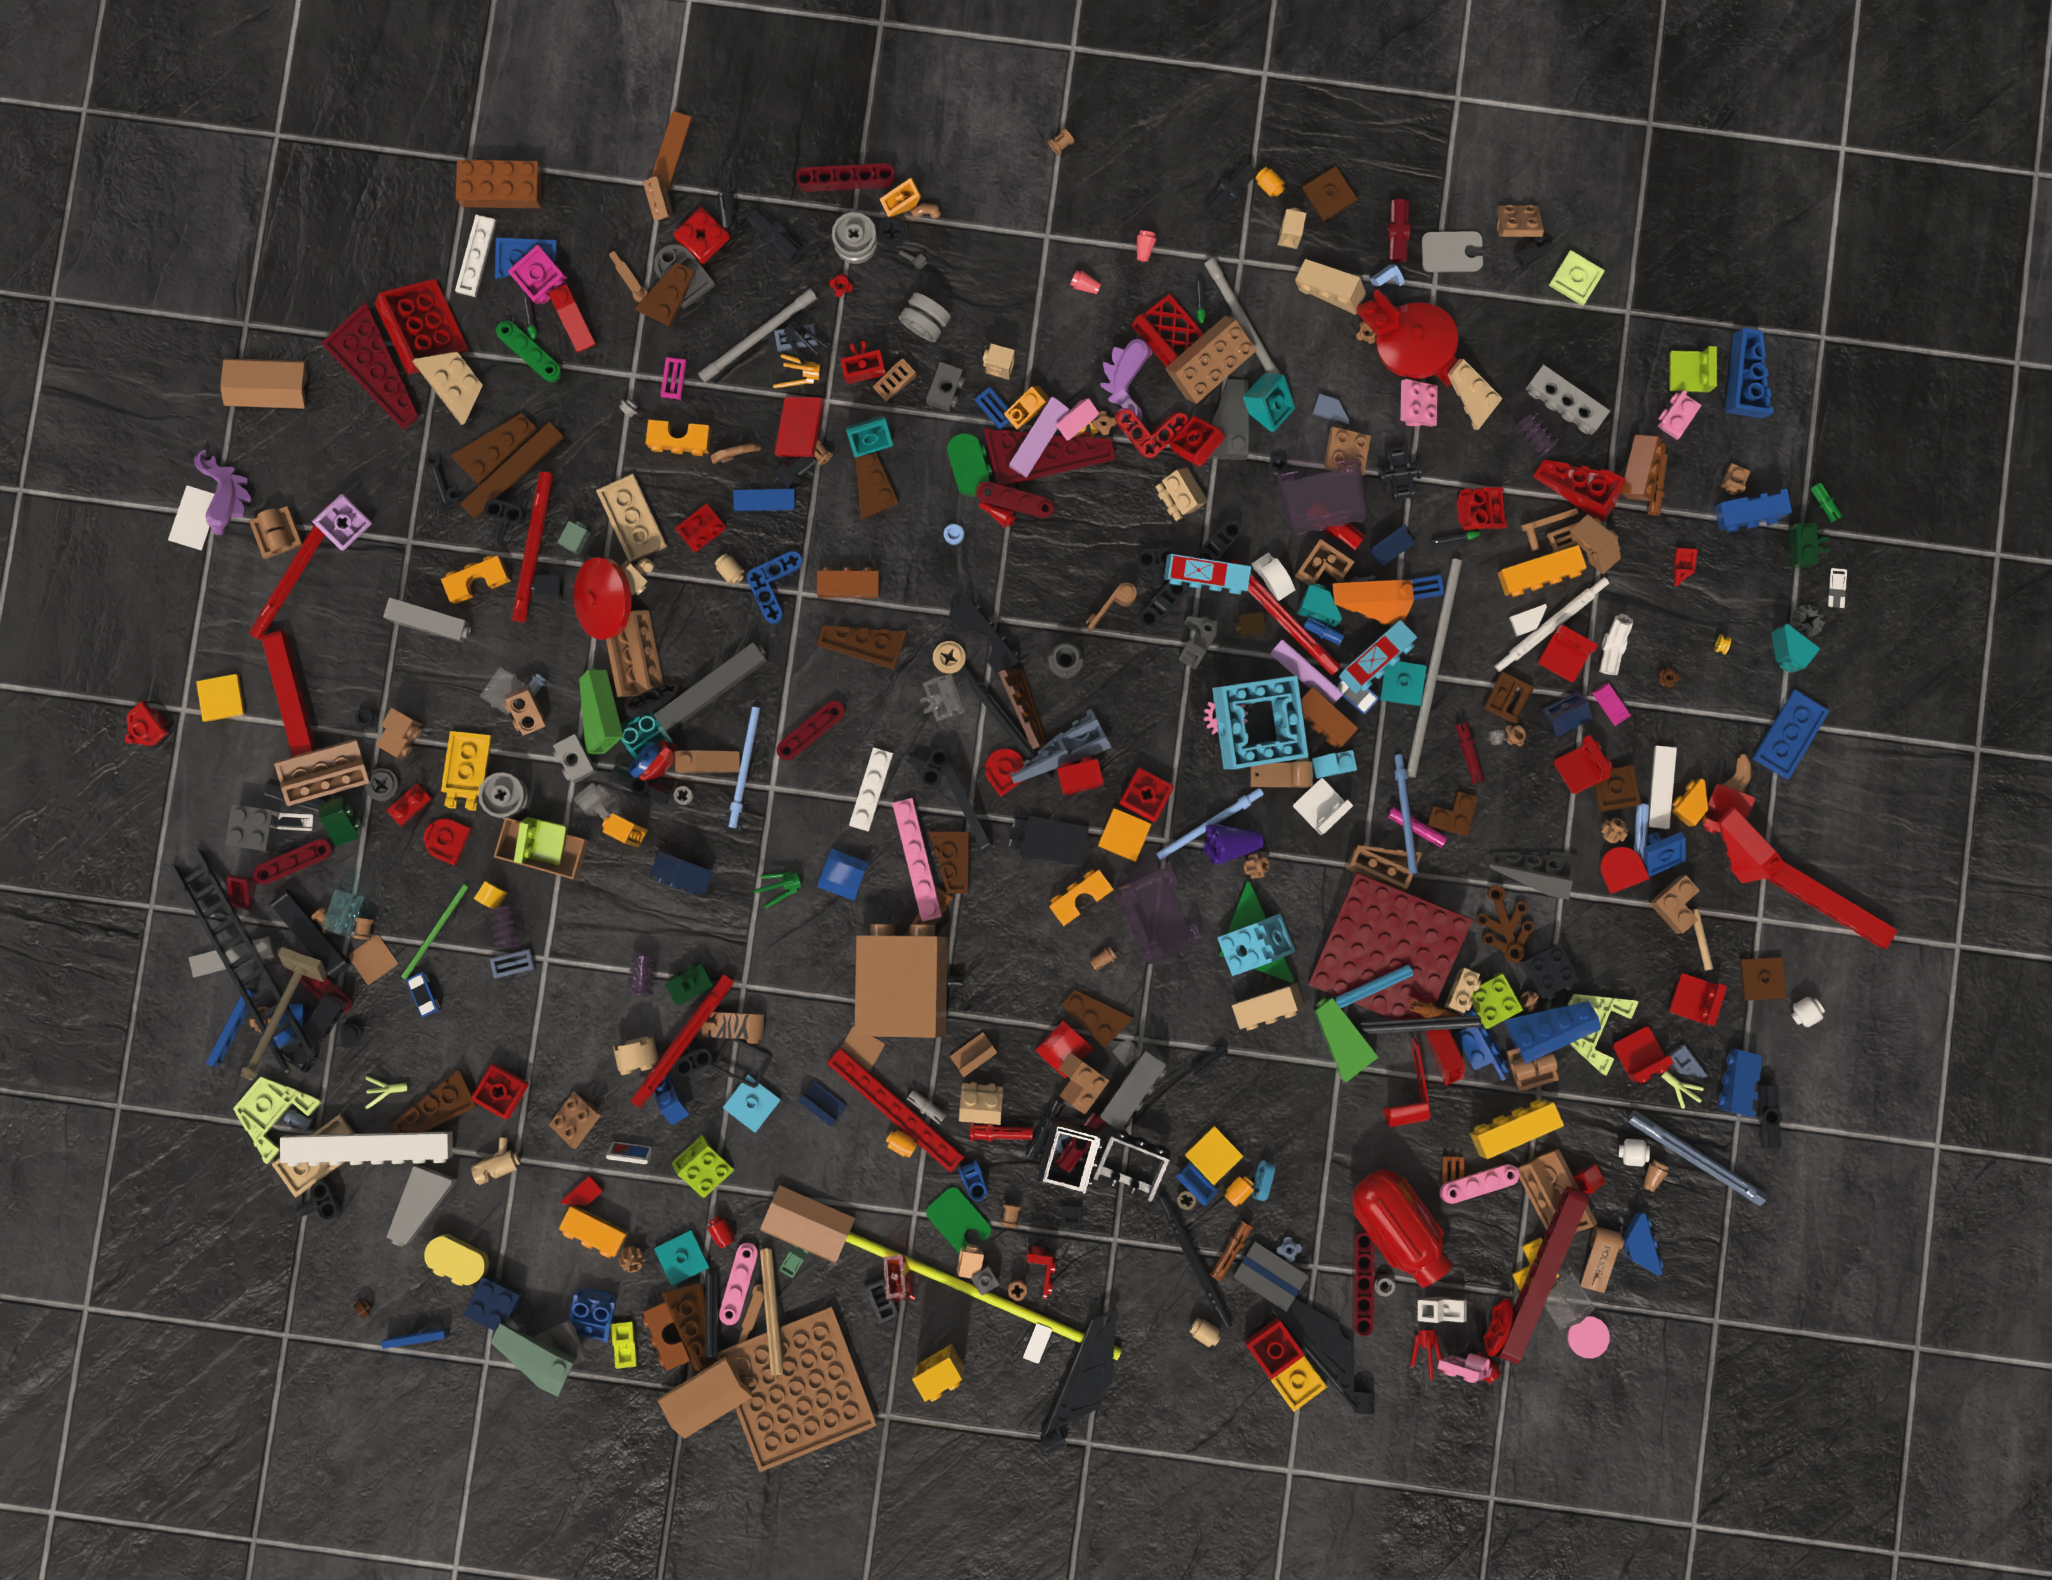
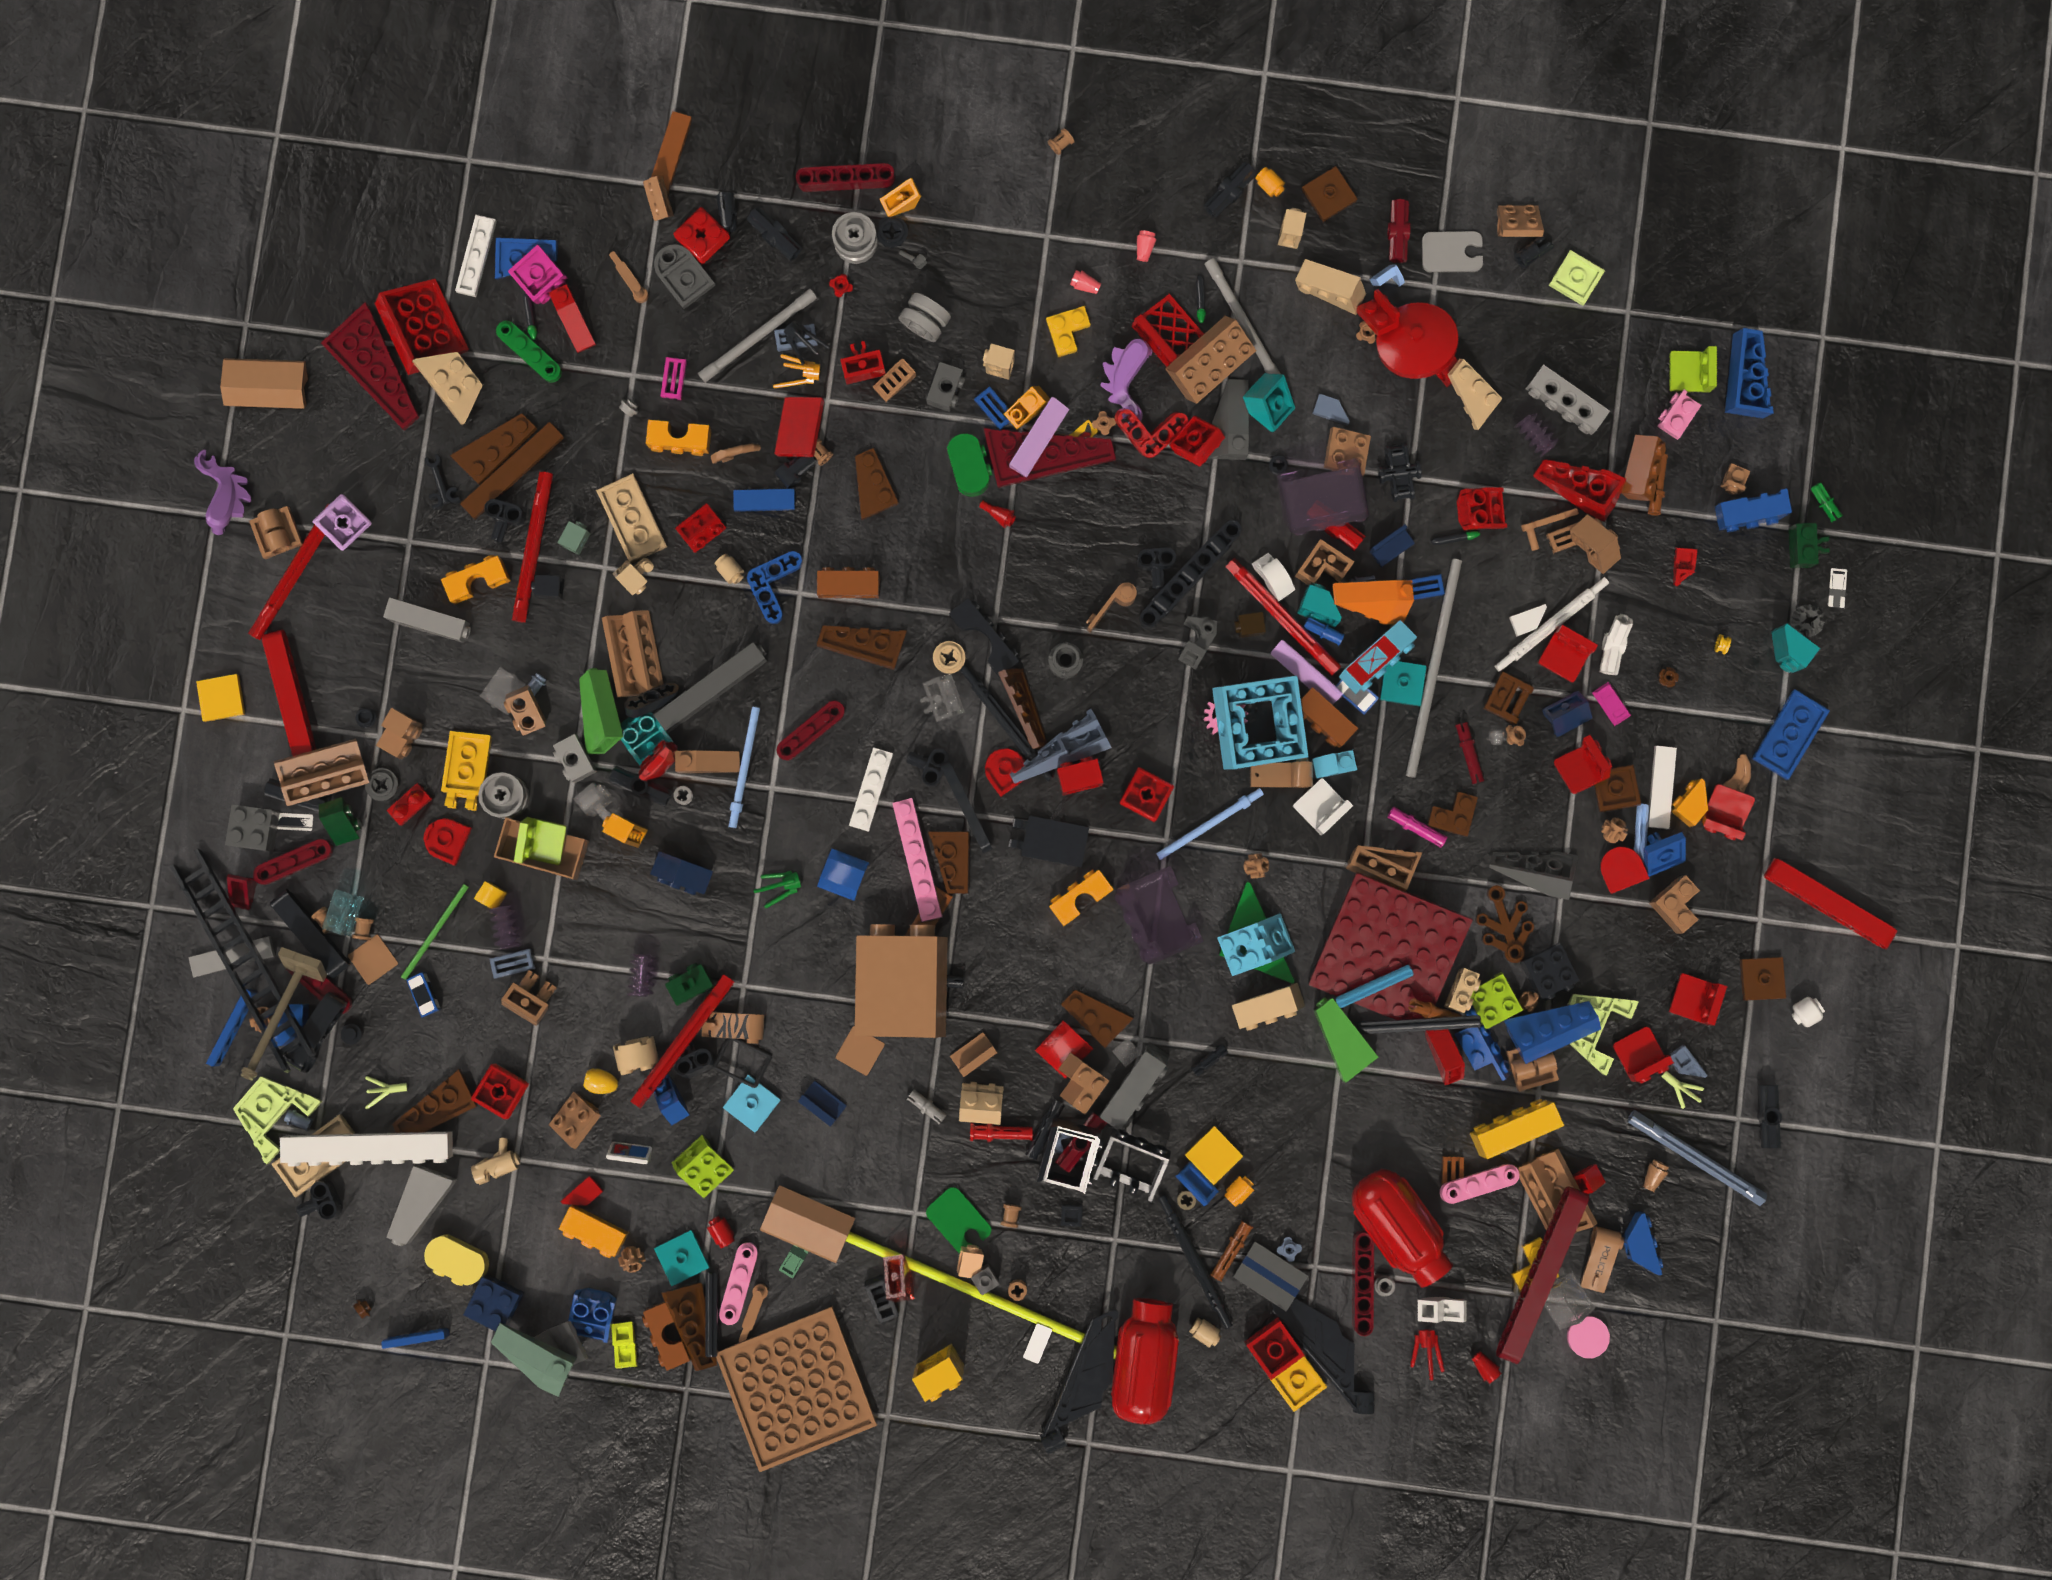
red plate [125,701,169,746] -> none
white sticker [168,486,214,550] -> none
dark orange brick [456,160,543,208] -> none
red dish [573,557,631,640] -> none
blue tile [628,742,660,778] -> none
reddish brown wing [634,262,696,327] -> none
medium nougat slope [658,1357,752,1439] -> none
tan axle [760,1248,783,1375] -> none
red tile [827,1048,965,1173] -> none
teal slope [845,415,893,458] -> none
light orange brick [886,1129,918,1158] -> none
medium nougat arm [910,203,941,219] -> none
light blue tile [944,524,964,545] -> none
blue piece [957,1159,988,1201] -> none
dark red plate [975,482,1054,518] -> none
red bracket [1027,1245,1056,1299] -> none
bright pink slope [1056,398,1099,441] -> none
medium nougat pin [1089,947,1117,971] -> none
light orange tile [1098,808,1151,862] -> none
tan brick [1155,467,1208,521] -> none
medium azure brick [1164,554,1251,595] -> none
dark purple cone [1204,824,1263,865] -> none
dark azure beam [1252,1160,1275,1201] -> none
red piece [1383,1037,1431,1127] -> none
medium blue bar [1394,754,1417,874] -> none
bright pink plate [1401,379,1437,427] -> none
bright pink plate [1438,1353,1492,1383] -> none
red tile [1483,1299,1513,1356] -> none
light orange brick [1498,545,1587,597] -> none
white head [1619,1139,1650,1167] -> none
tan bar [1690,909,1713,971] -> none
blue wedge [1717,1049,1762,1118] -> none
red wedge [1718,807,1785,883] -> none
none -> medium nougat brick [501,970,557,1026]
none -> yellow animal [583,1069,618,1094]
none -> yellow plate [1046,306,1090,357]
none -> red piece [1111,1298,1179,1424]

